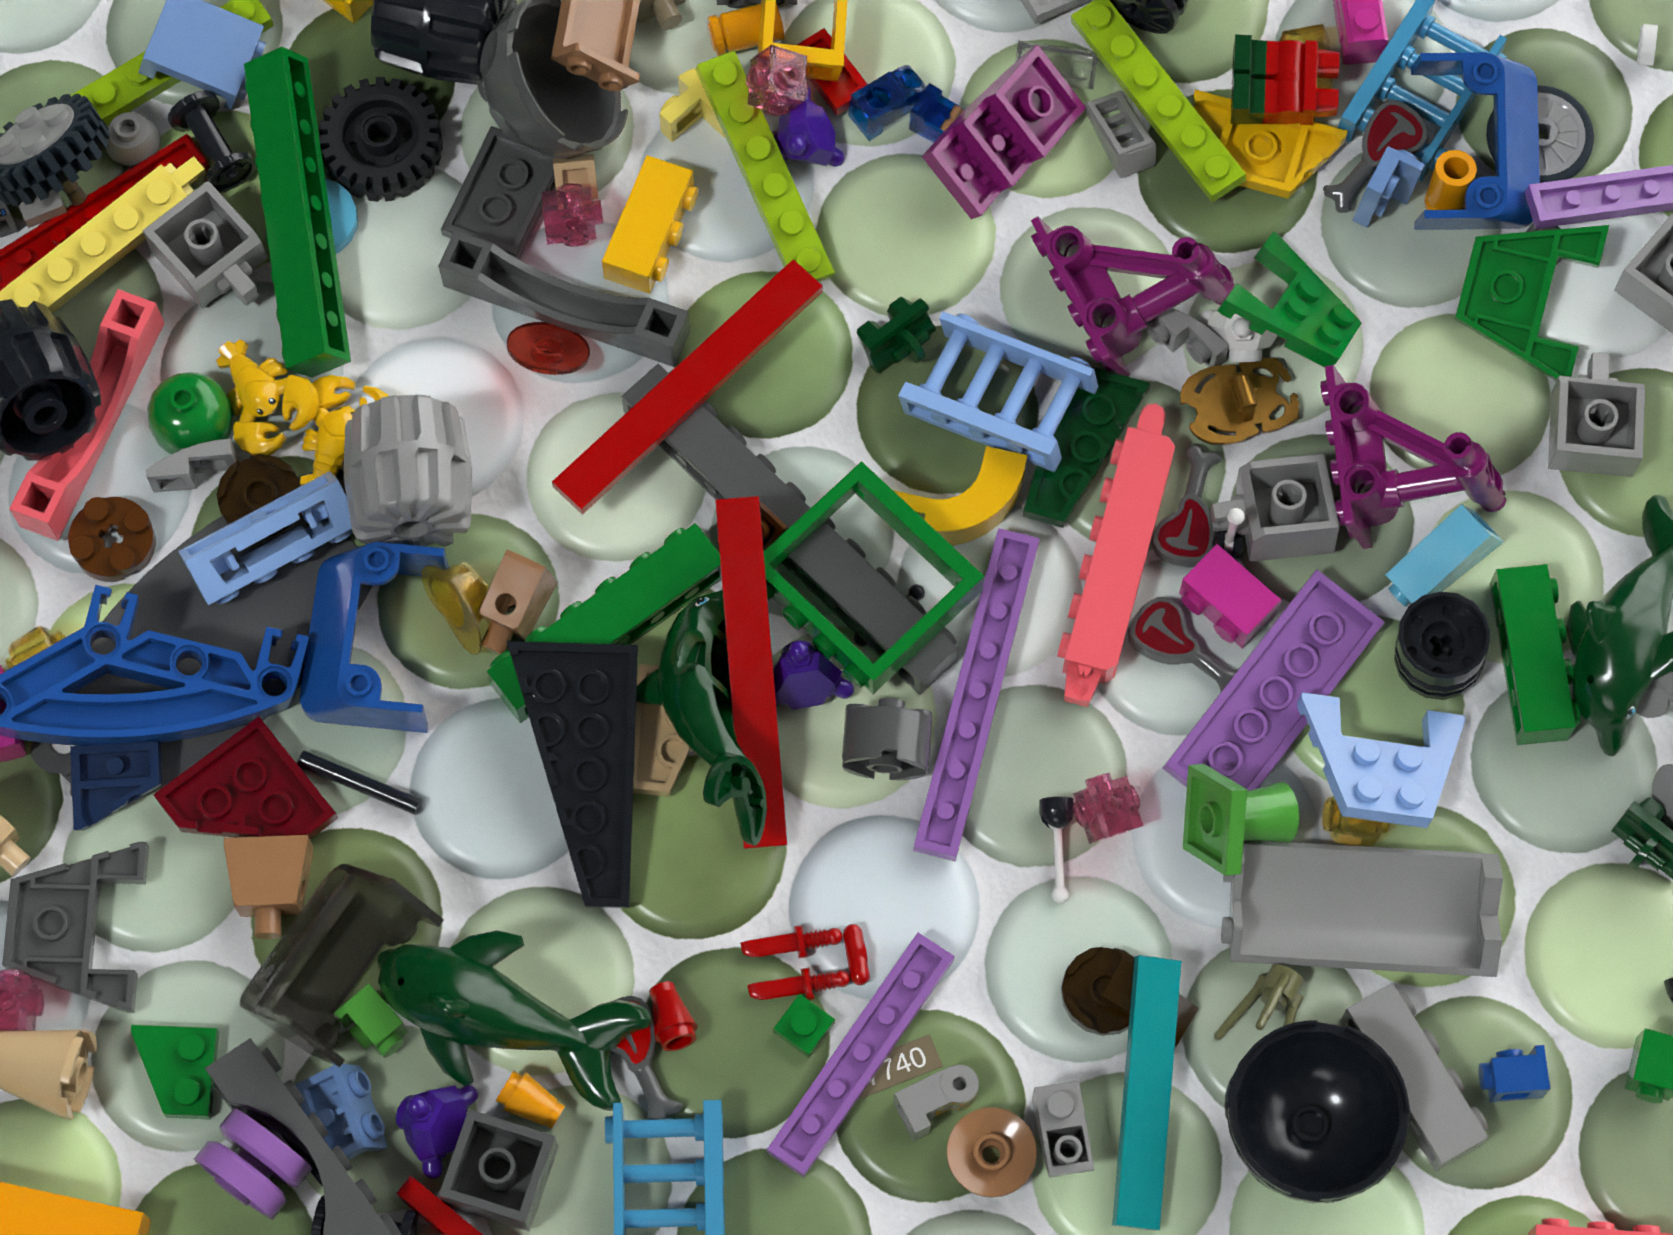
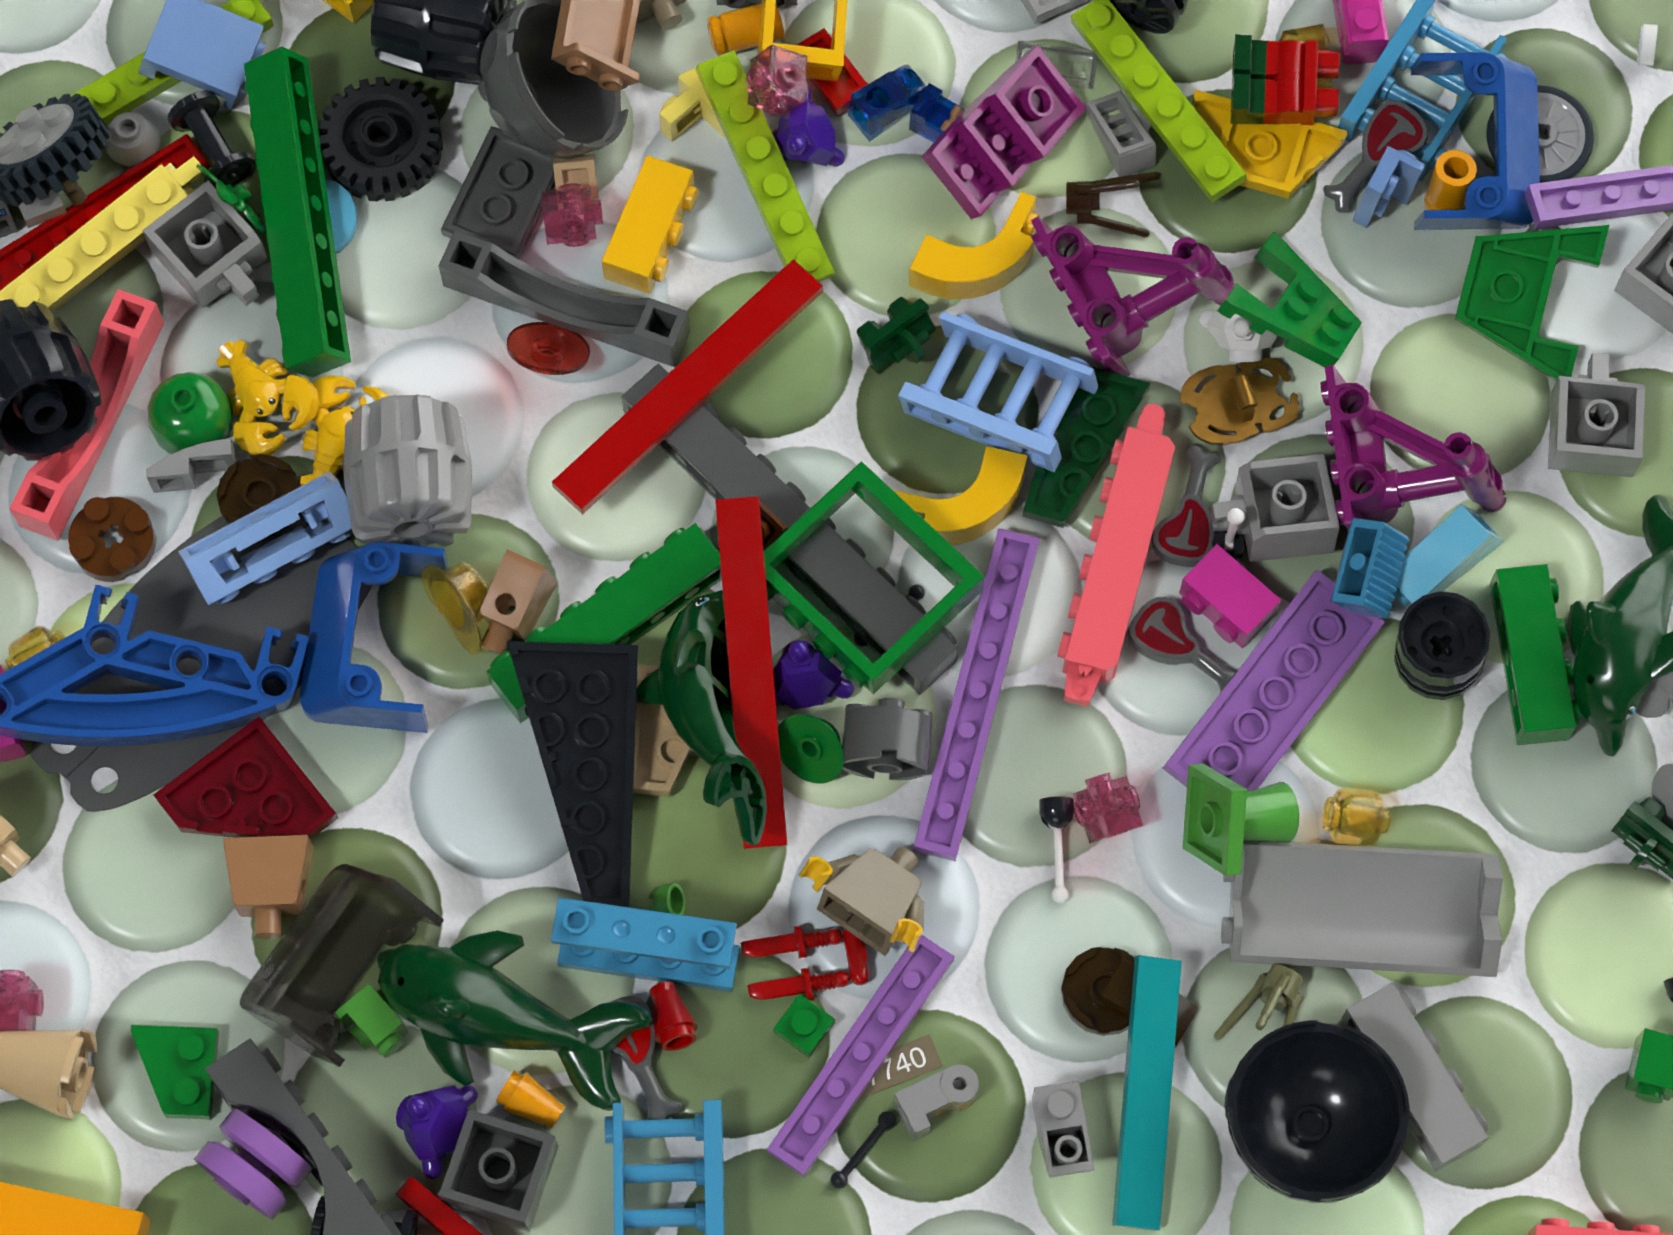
dark grey wing [2,842,149,1013] -> none
dark blue wing [70,741,162,831] -> none
medium blue bracket [295,1063,387,1160] -> none
black bar [297,750,423,815] -> none
medium nougat dish [947,1107,1037,1198] -> none
light grey slope [1145,308,1229,367] -> none
light blue wing [1297,692,1465,828] -> none
blue brick [1478,1045,1551,1103] -> none
none -> green piece [196,164,265,234]
none -> dark azure fence [551,897,739,992]
none -> bright green hinge [649,883,686,915]
none -> green piece [778,714,844,784]
none -> torso [799,847,924,956]
none -> black hinge [830,1111,896,1189]
none -> yellow arch [909,191,1040,299]
none -> dark brown plant [1066,172,1160,238]
none -> dark azure brick [1330,518,1410,619]

